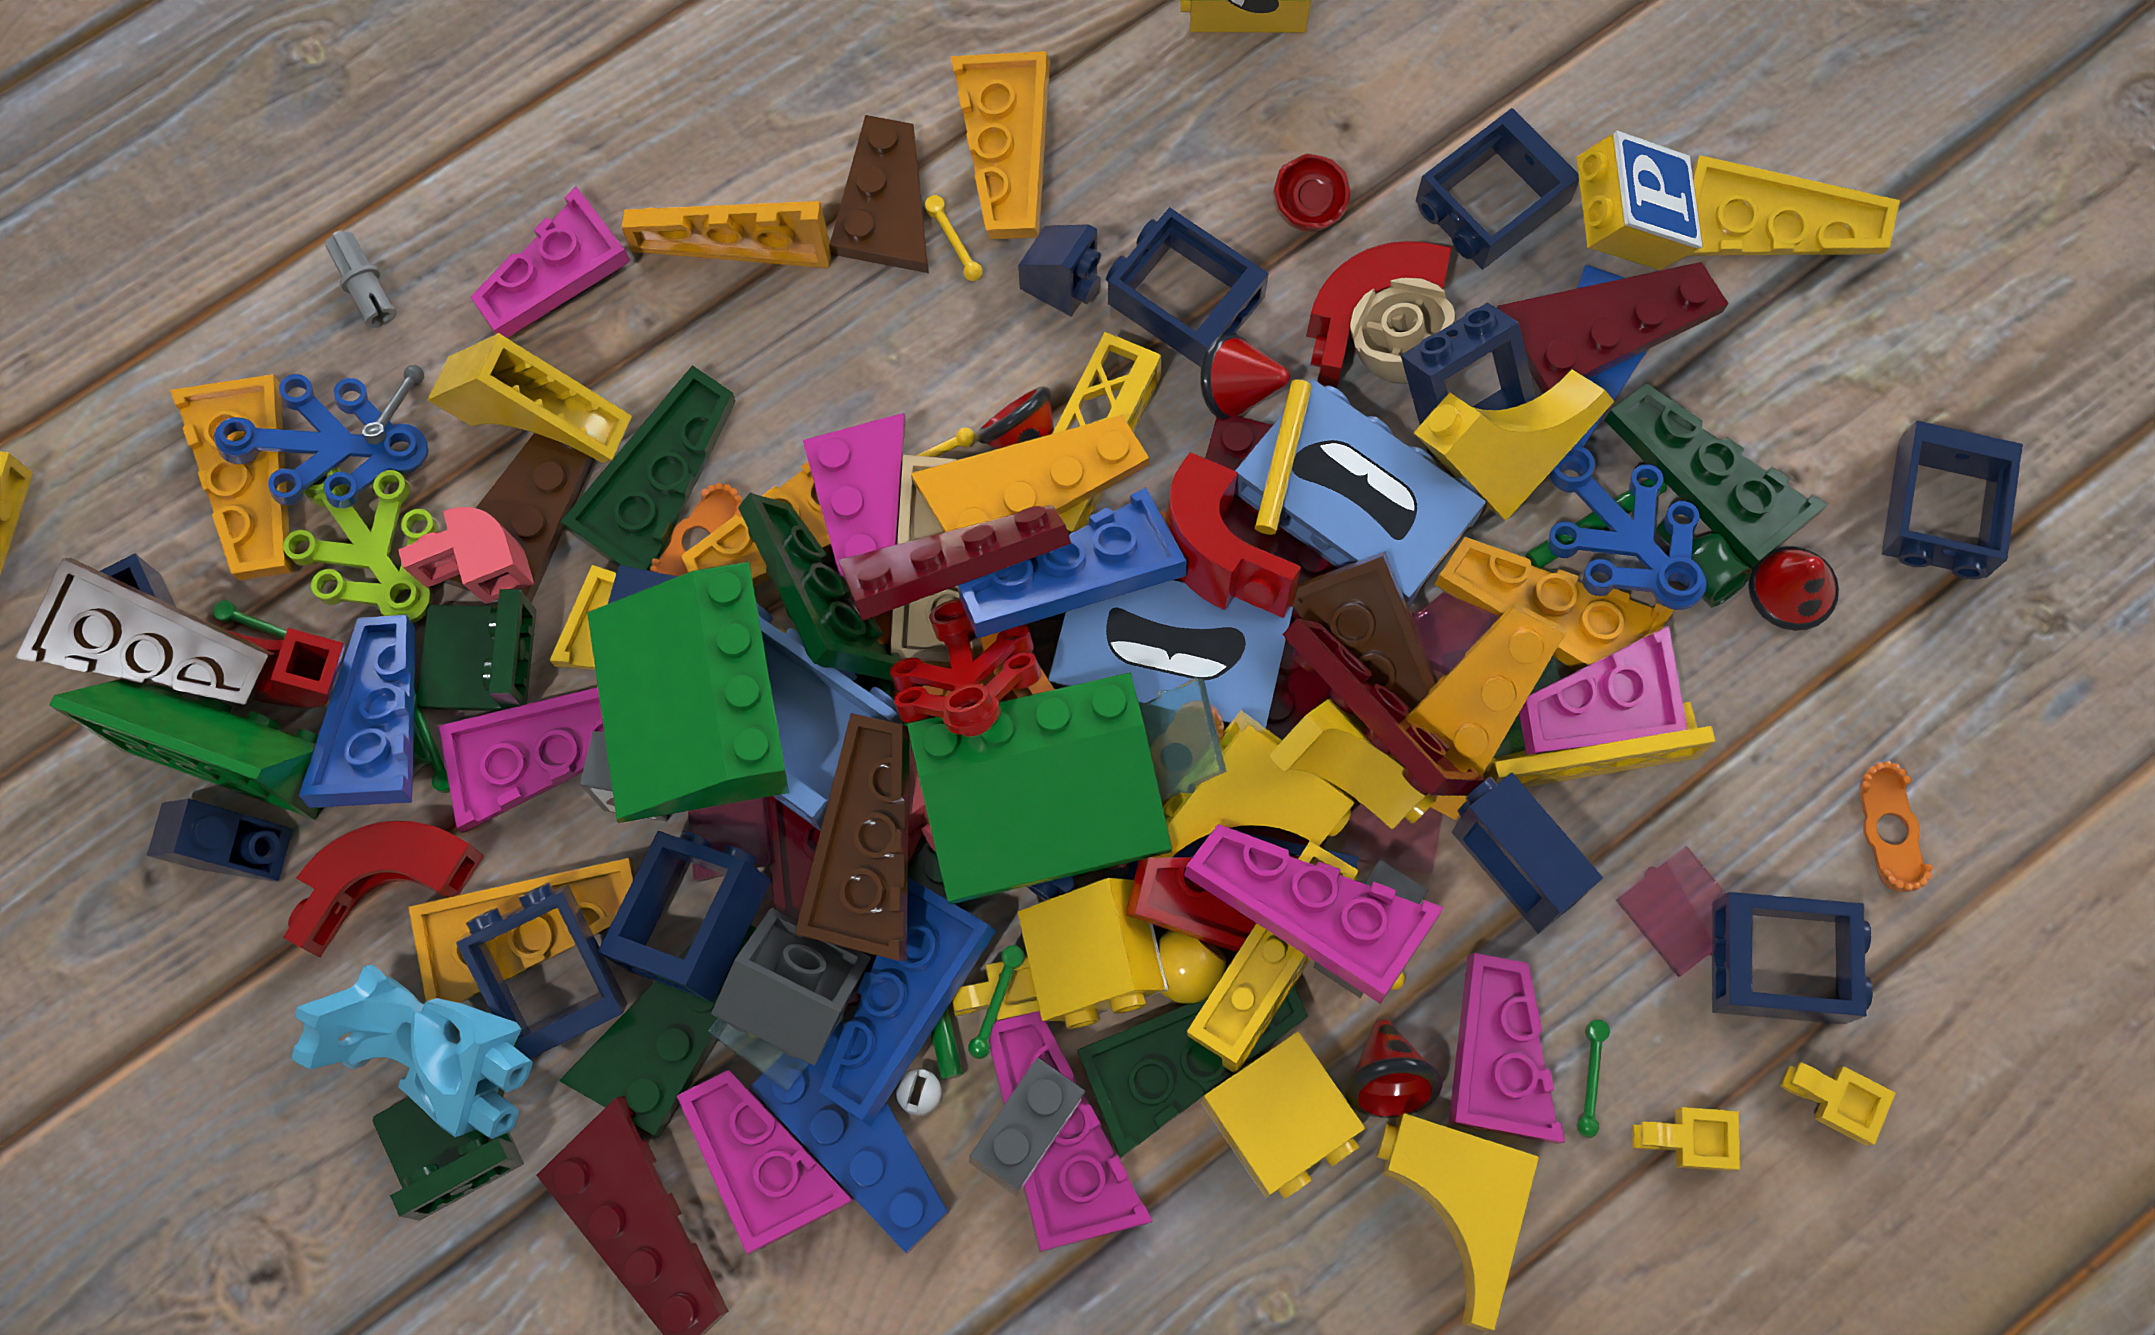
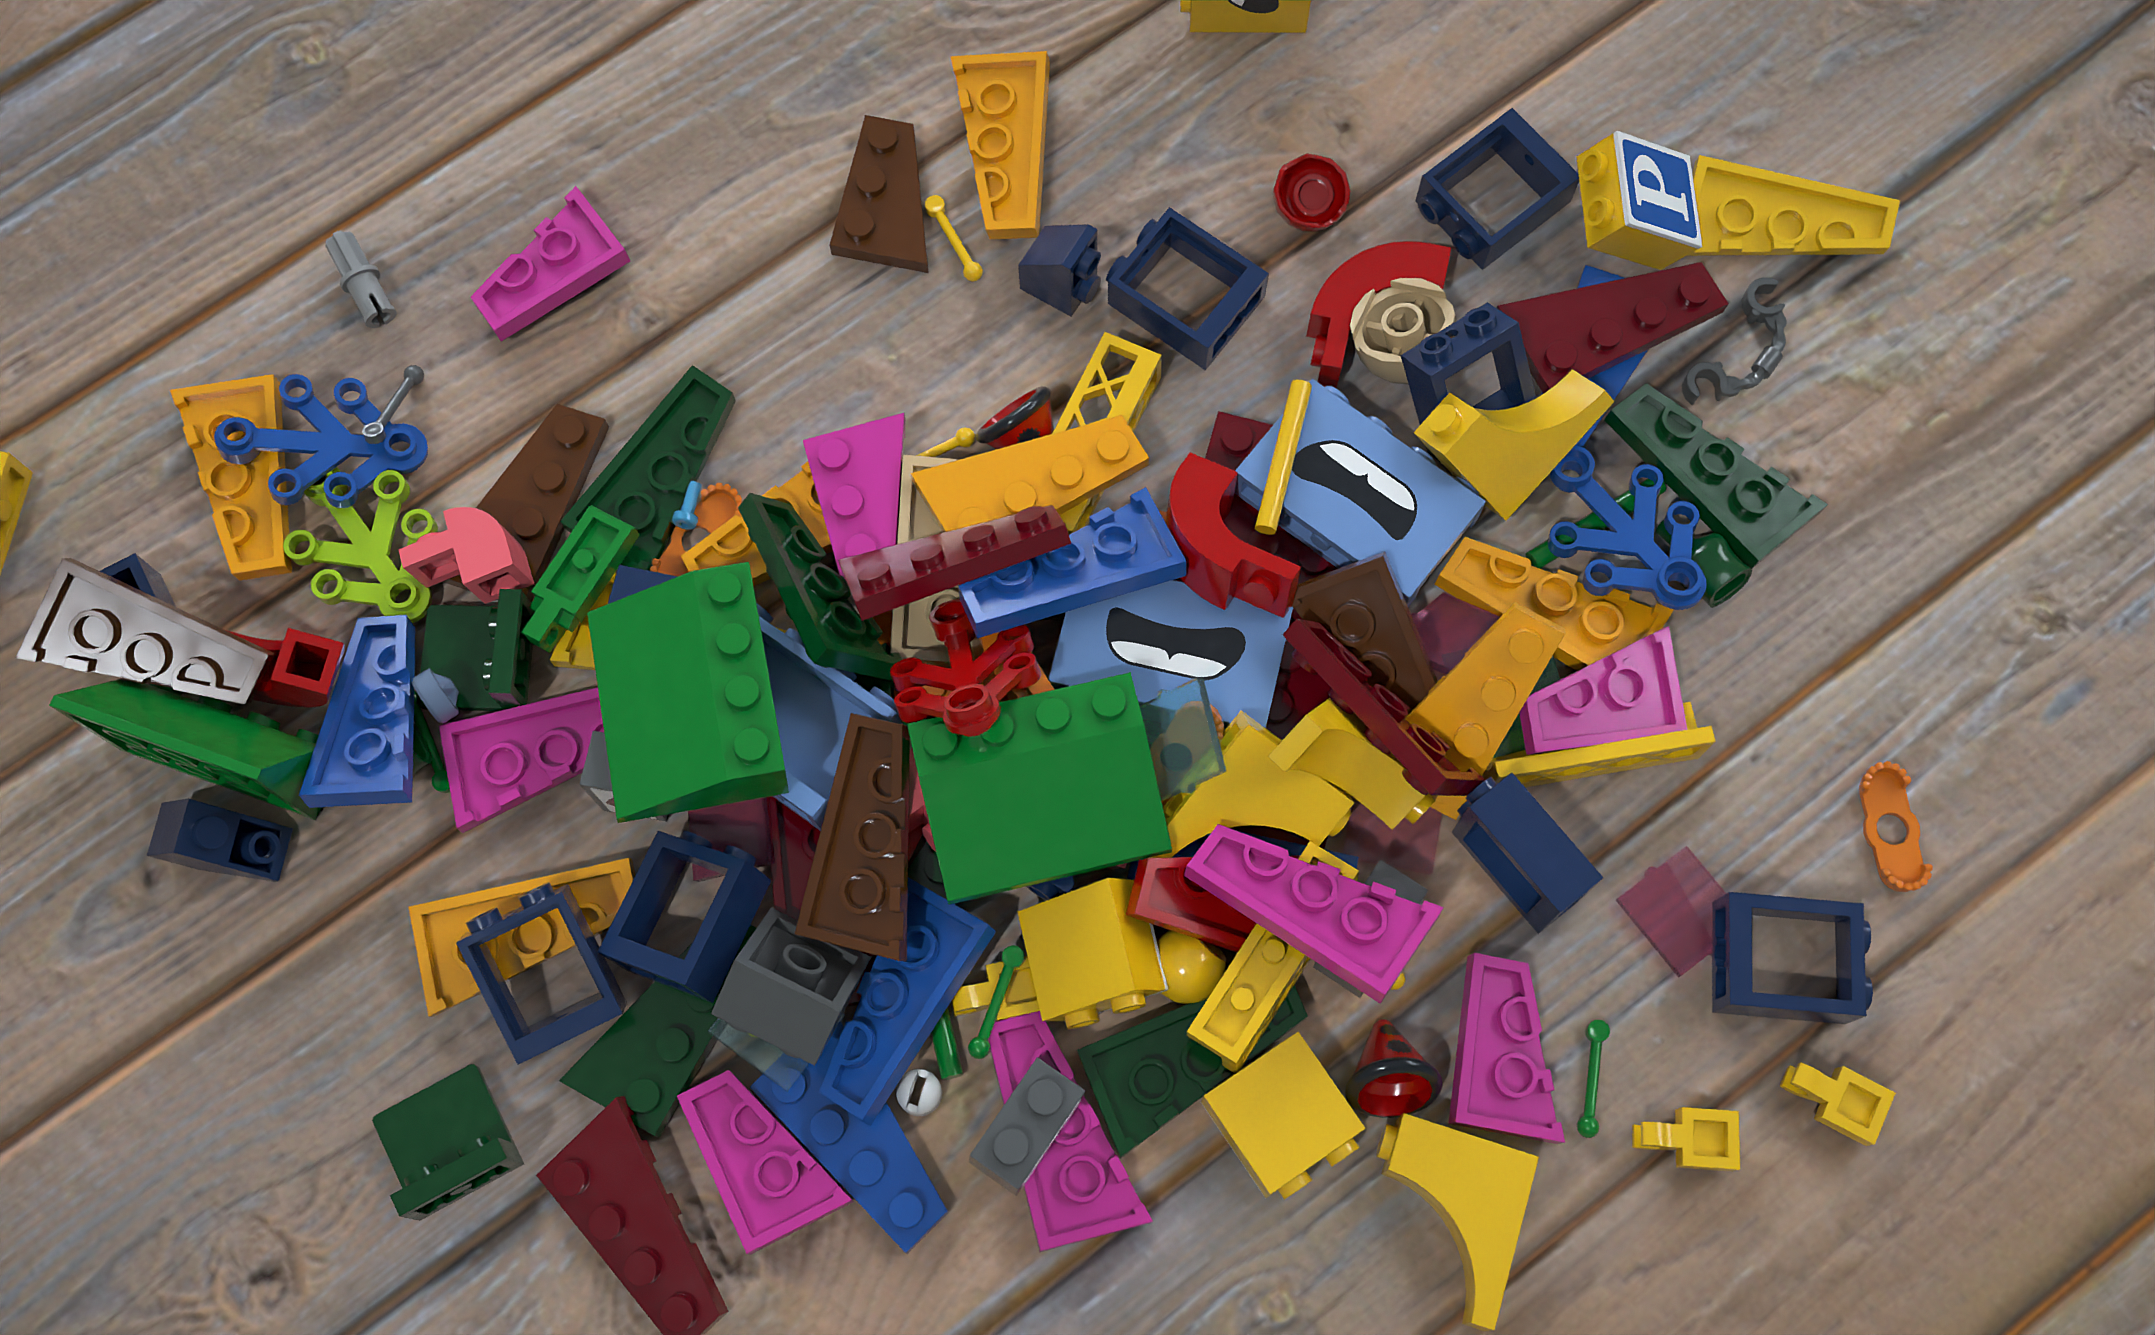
green hinge [213,600,287,640] -> none
red arch [283,821,484,957] -> none
medium azure hips [291,964,533,1139] -> none
yellow arch [427,333,632,463] -> none
light orange wing [621,201,831,268] -> none
red hat [1200,333,1290,420] -> none
red hat [1748,546,1839,631] -> none
dark blue window [1881,421,2023,579] -> none
none -> sand blue tile [412,668,460,724]
none -> green hinge [522,505,640,653]
none -> dark azure piece [672,481,702,530]
none -> dark grey piece [1682,277,1787,405]

